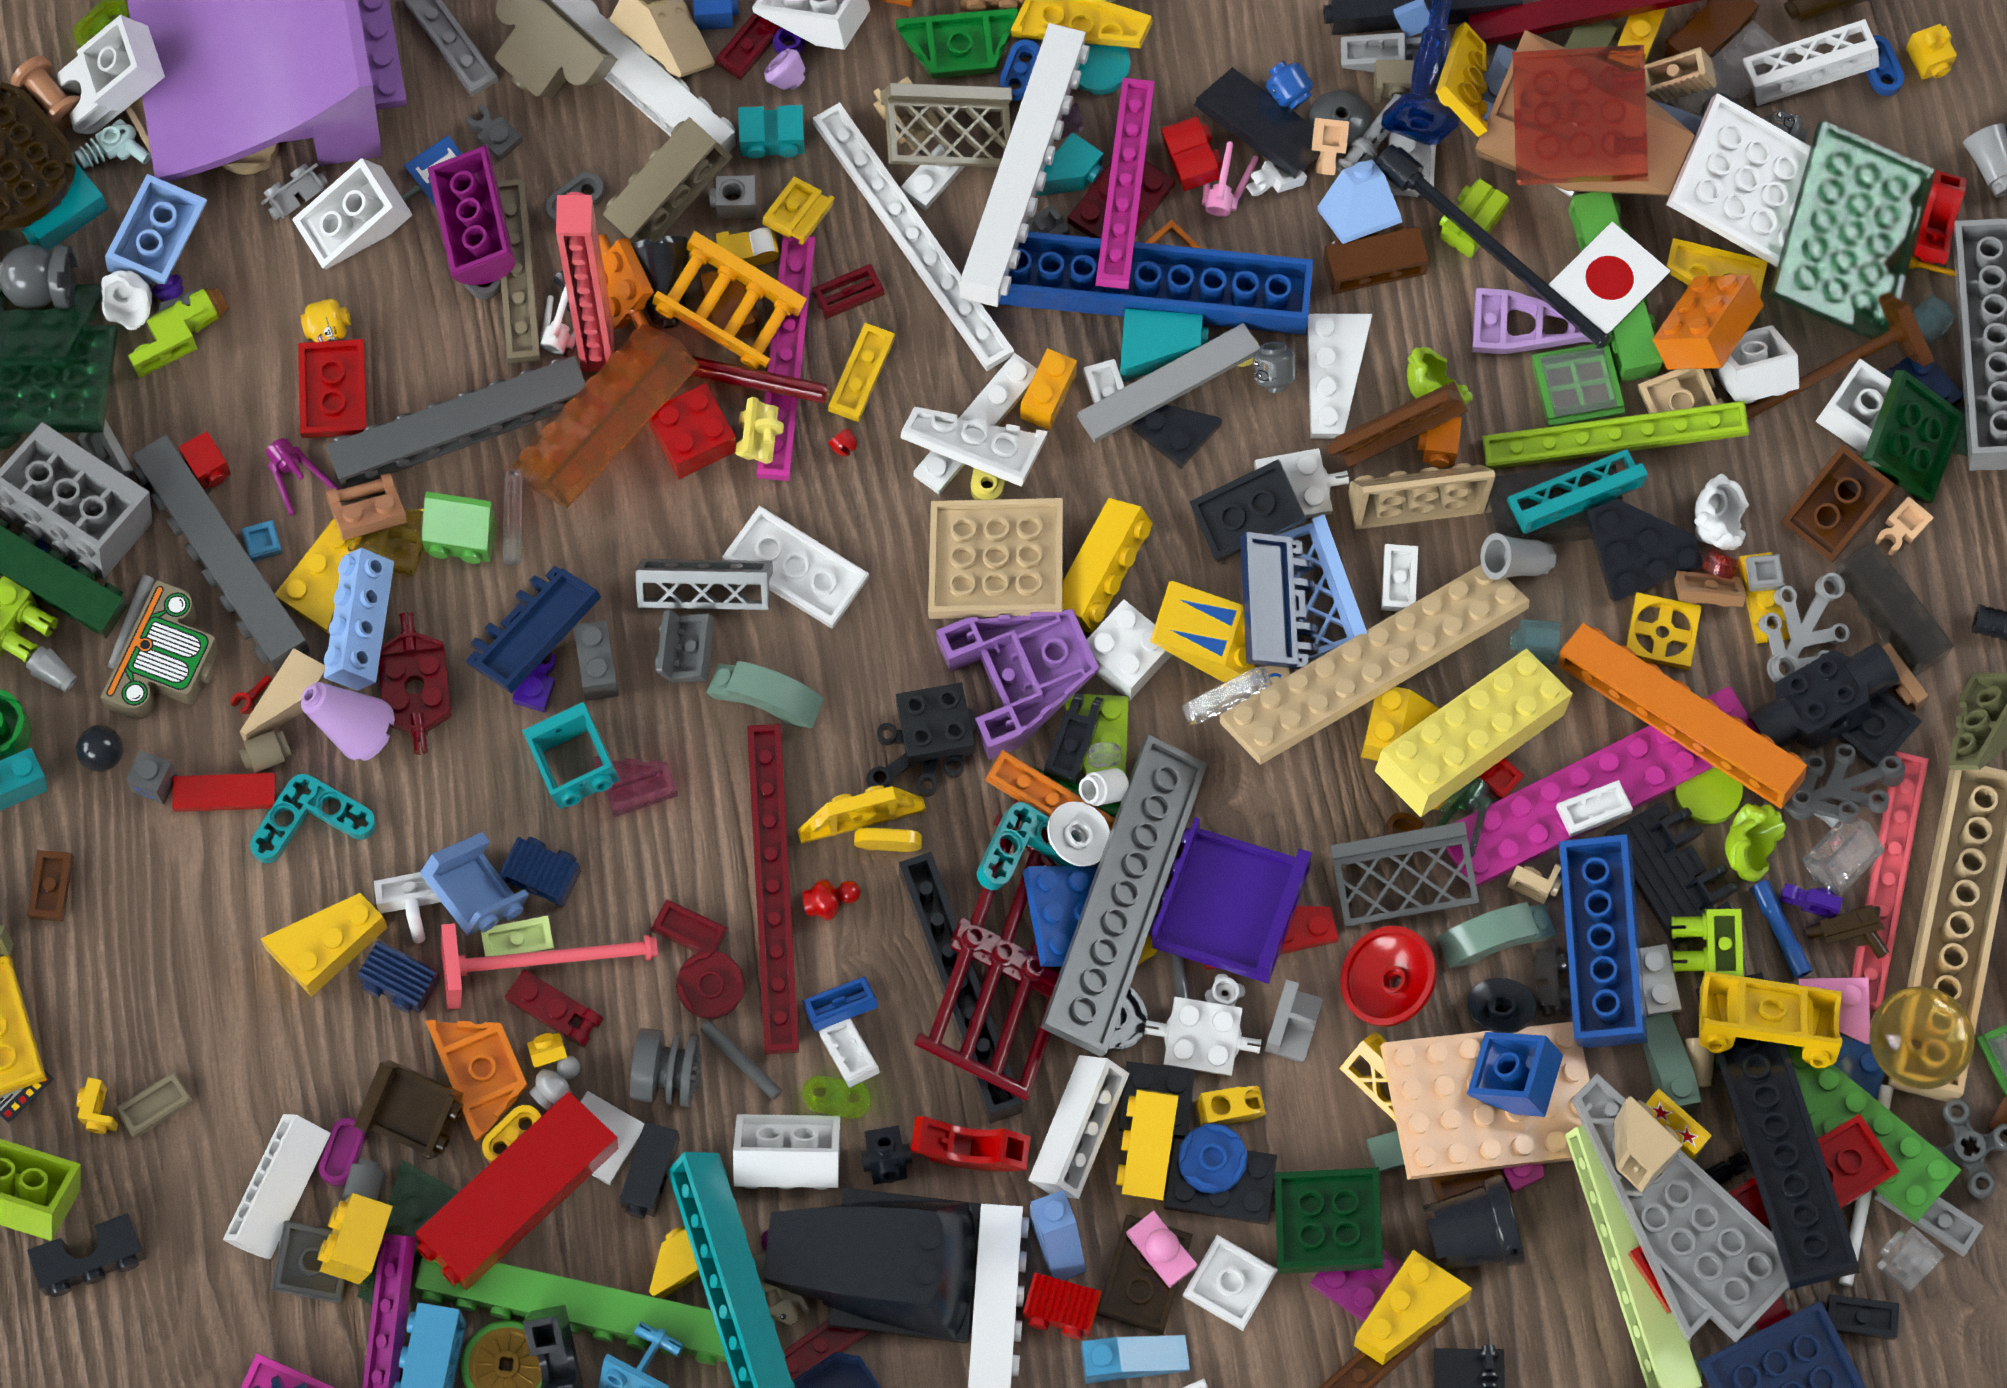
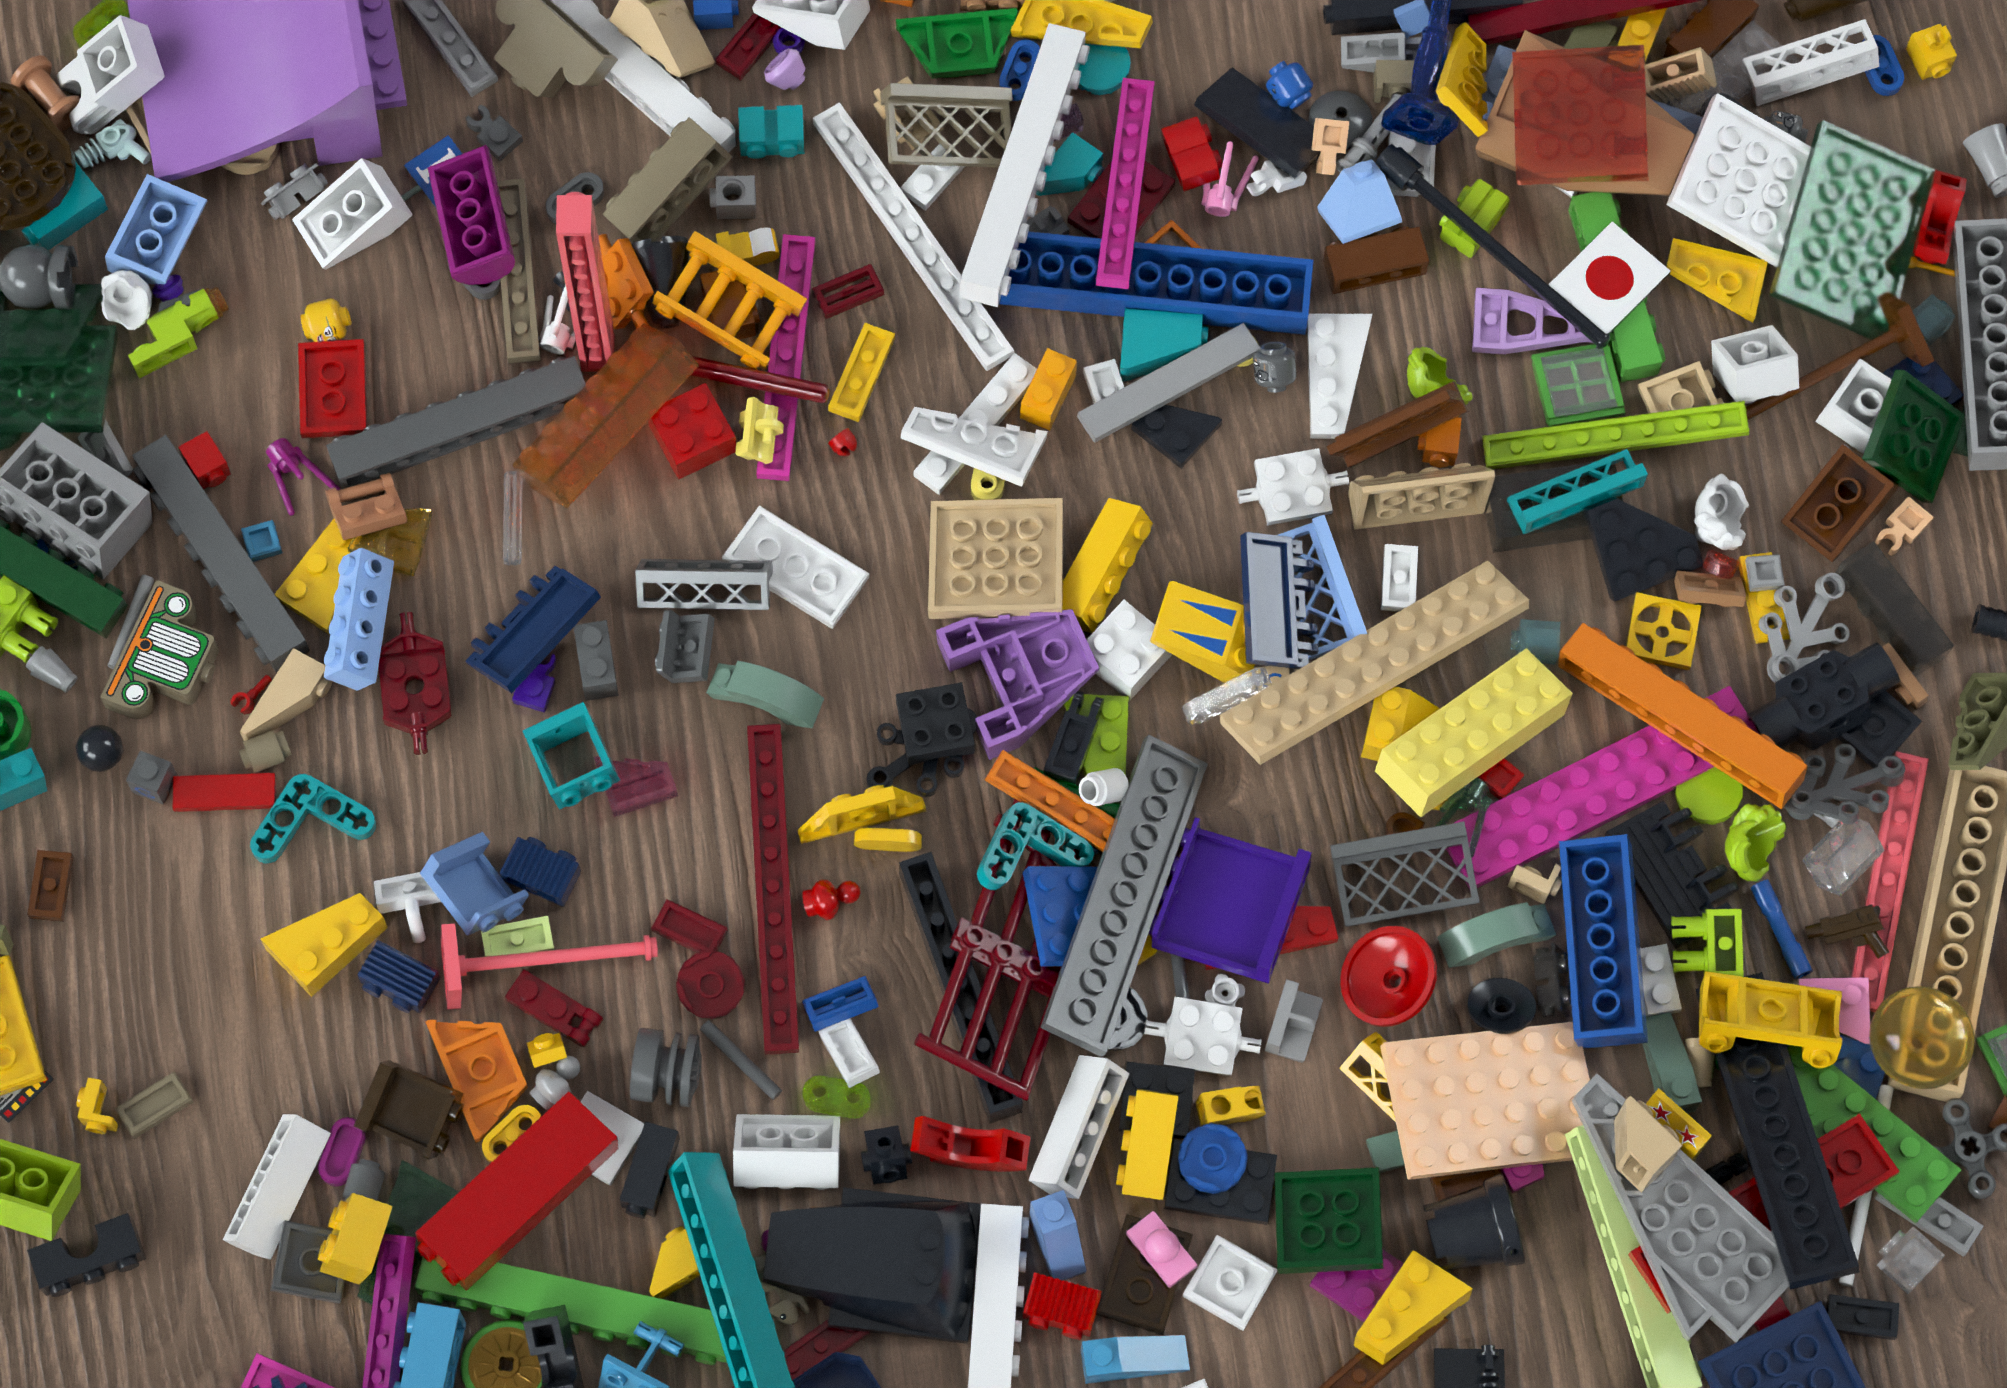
lavender cone [301,682,395,761] -> none
slope [422,491,498,564] -> none
yellow plate [762,176,835,245] -> none
white dish [1047,801,1110,867] -> none
clear tile [1087,742,1122,768] -> none
black plate [1189,459,1307,562] -> none
blue slope [1467,1032,1563,1117] -> none
light grey plant [1480,533,1556,580] -> none
white plate [1556,780,1633,837] -> none
orange brick [1652,274,1764,370] -> none
dark purple plate [1779,883,1843,918] -> none

